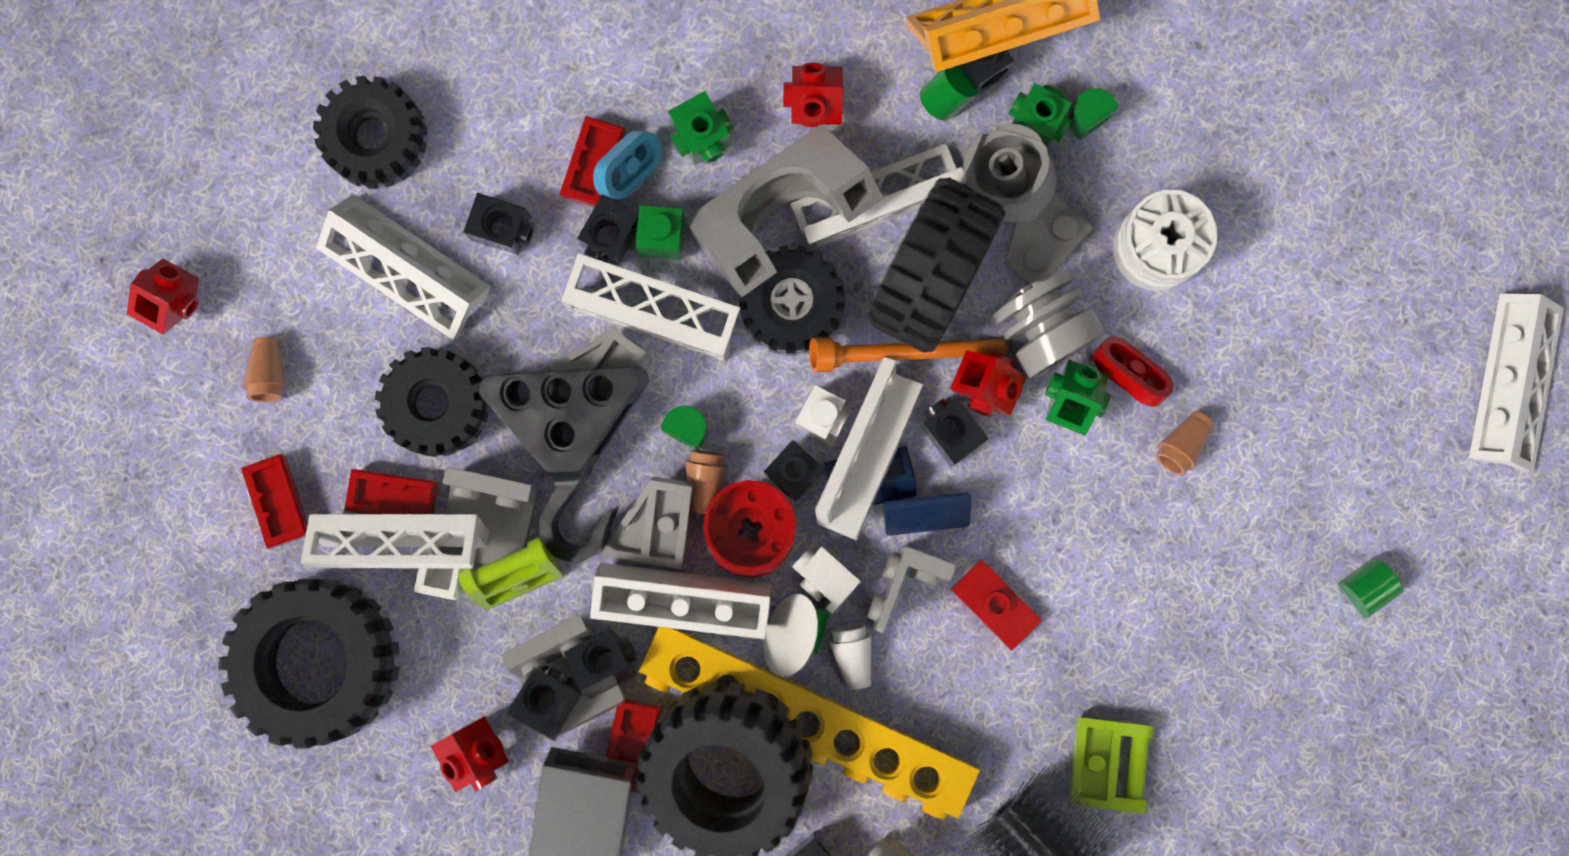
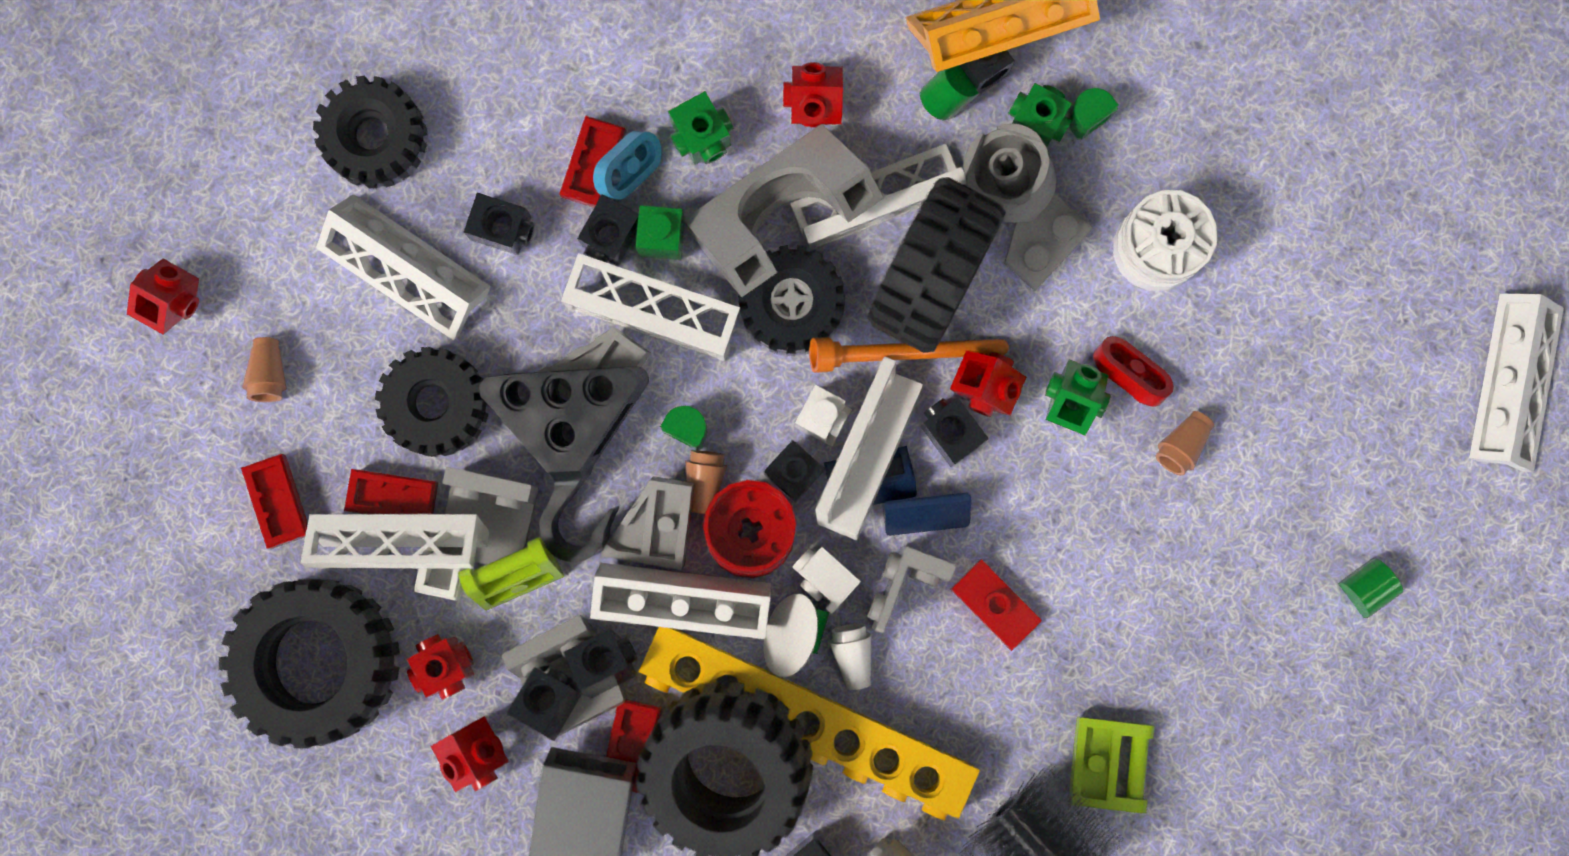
light grey wheel [992,269,1108,379] -> none
none -> red brick [407,634,475,700]

